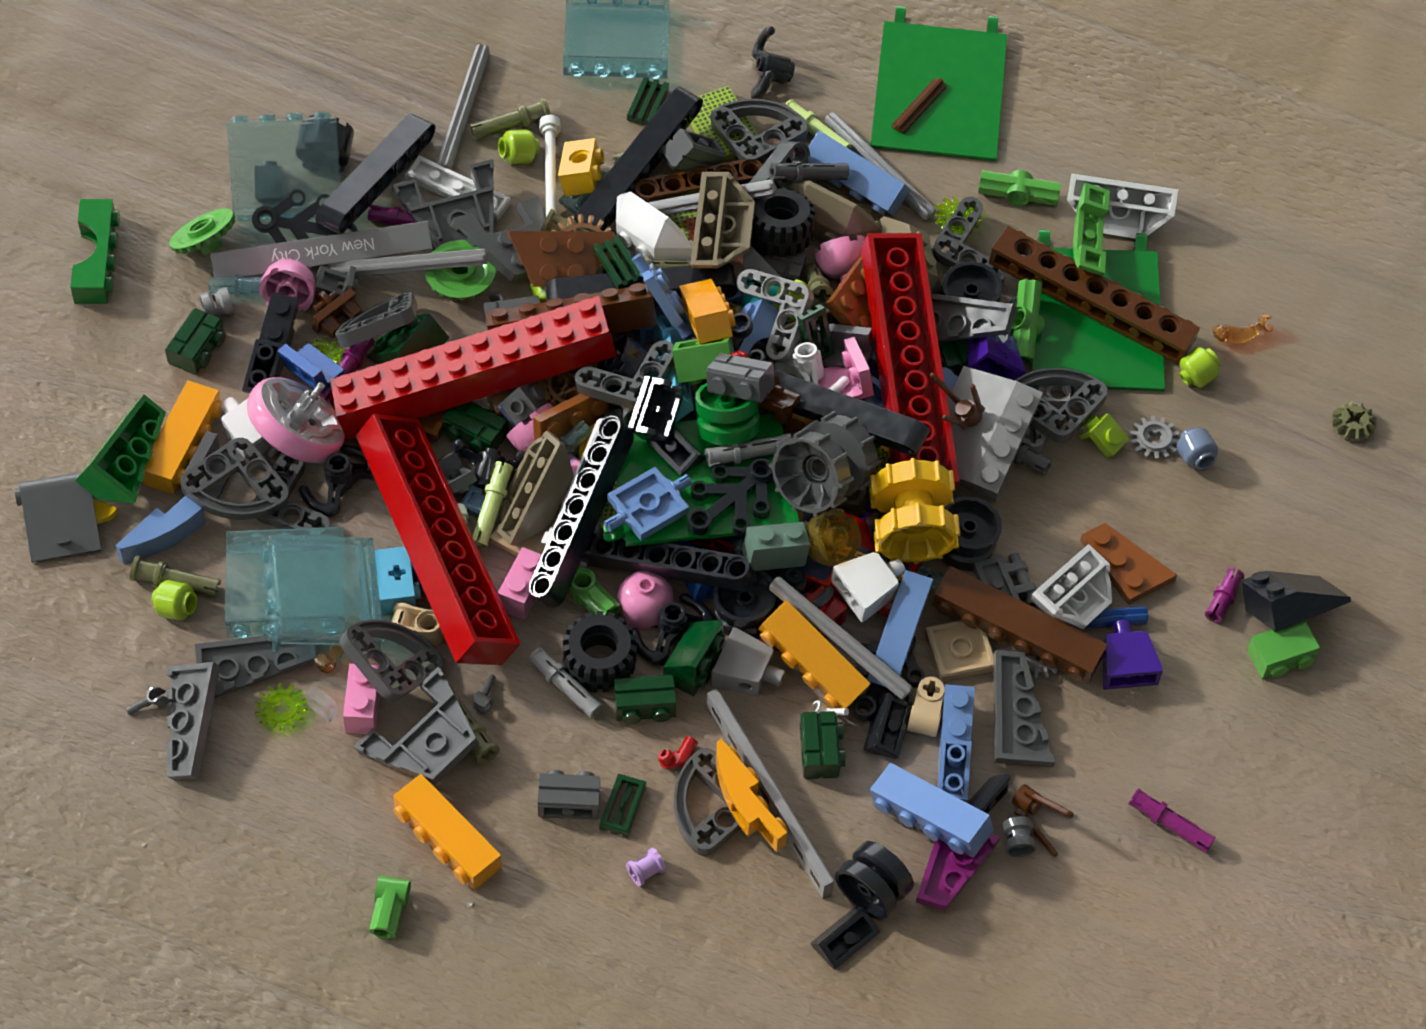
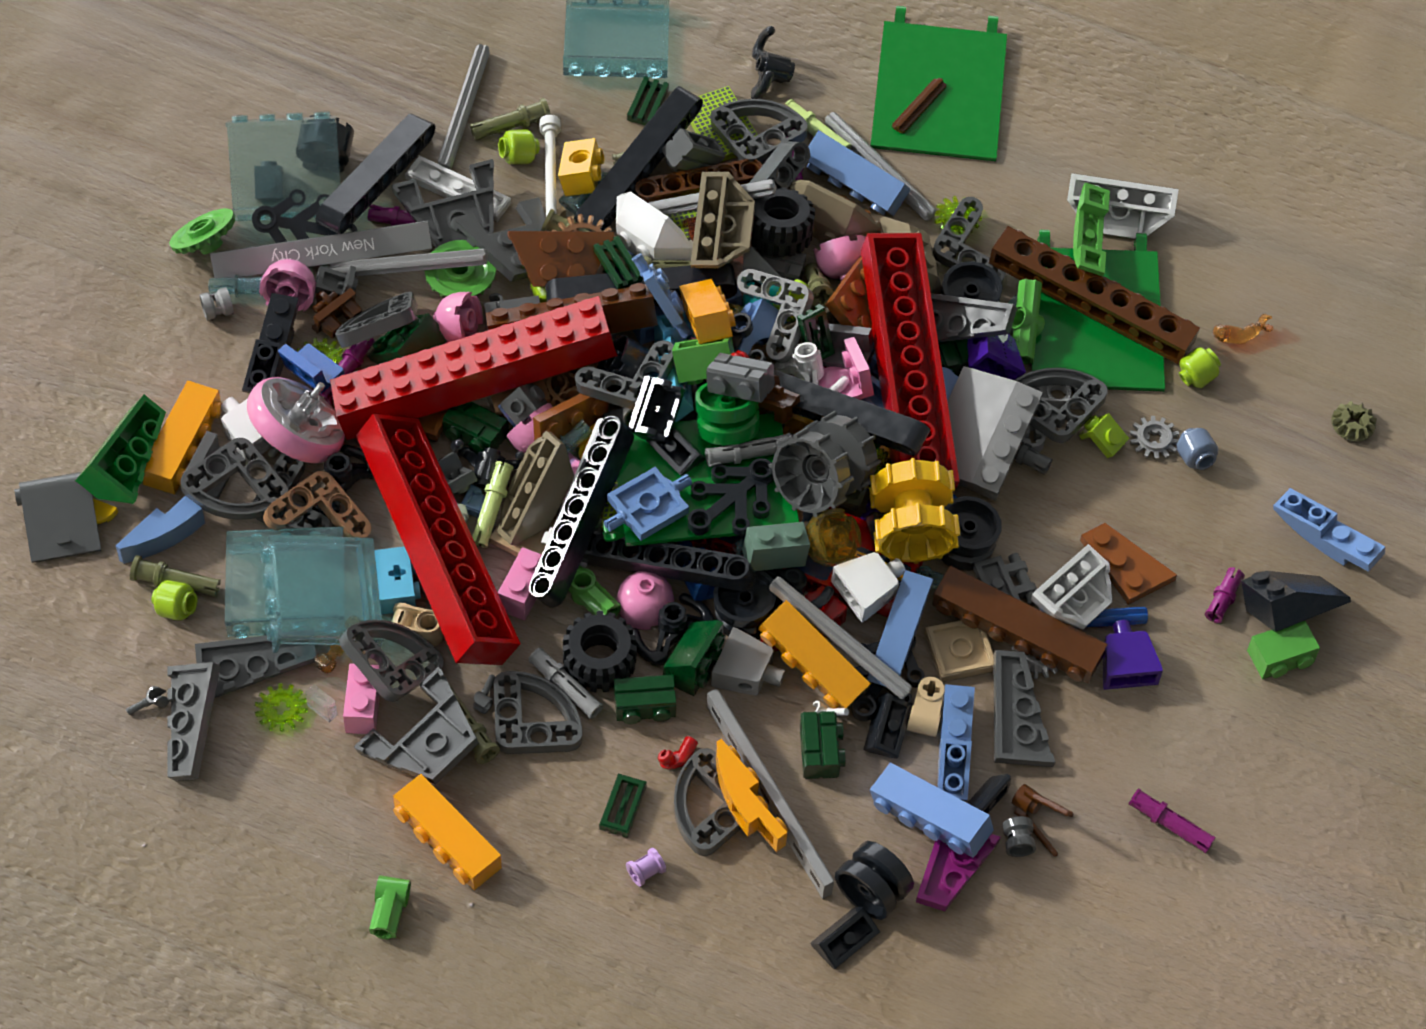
green arch [70,199,120,304] -> none
dark green brick [165,308,226,375] -> none
dark grey brick [538,770,601,819] -> none
dark grey pin [769,161,850,182] -> none
reddish brown plant [930,373,986,430] -> none
bright green piece [978,170,1061,206] -> none
none -> medium nougat beam [263,471,371,544]
none -> bright pink cylinder [433,292,483,343]
none -> dark grey beam [494,671,582,754]
none -> medium blue slope [1273,488,1385,572]

